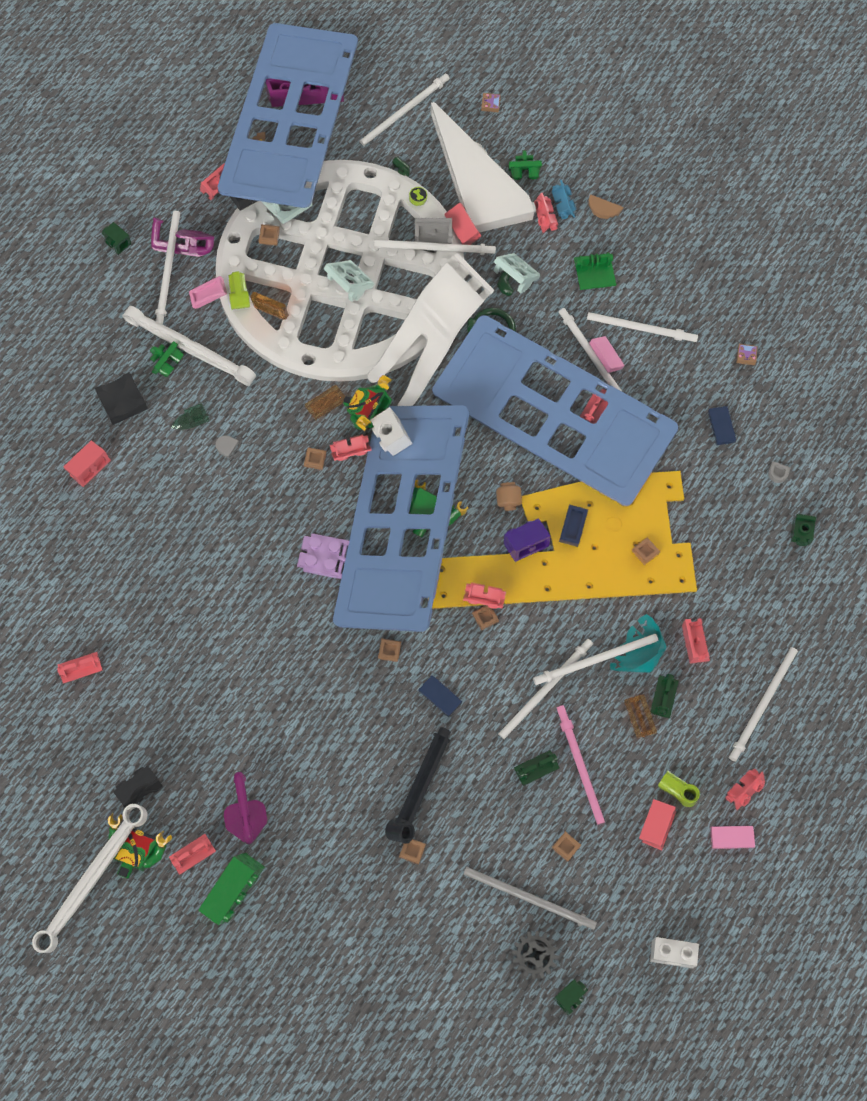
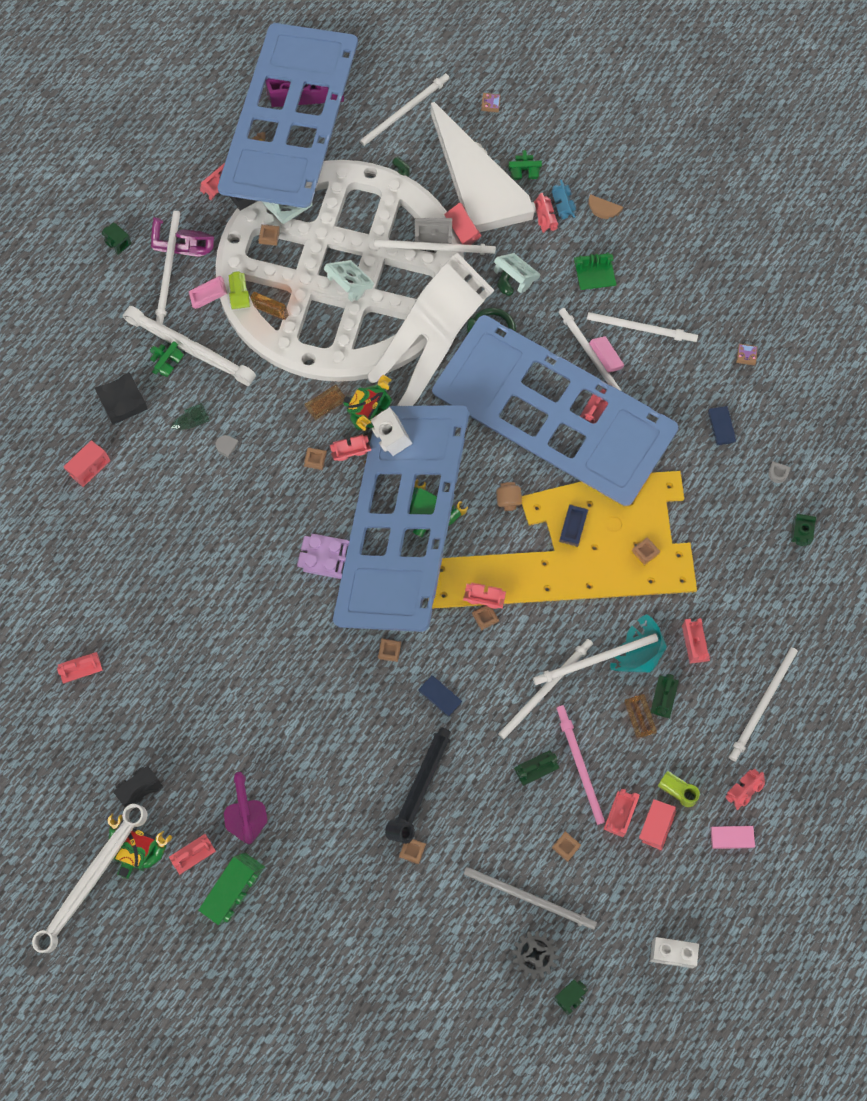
tile [409,187,427,206] -> none
dark purple brick [504,518,551,562] -> none
none -> coral hinge [603,789,640,837]

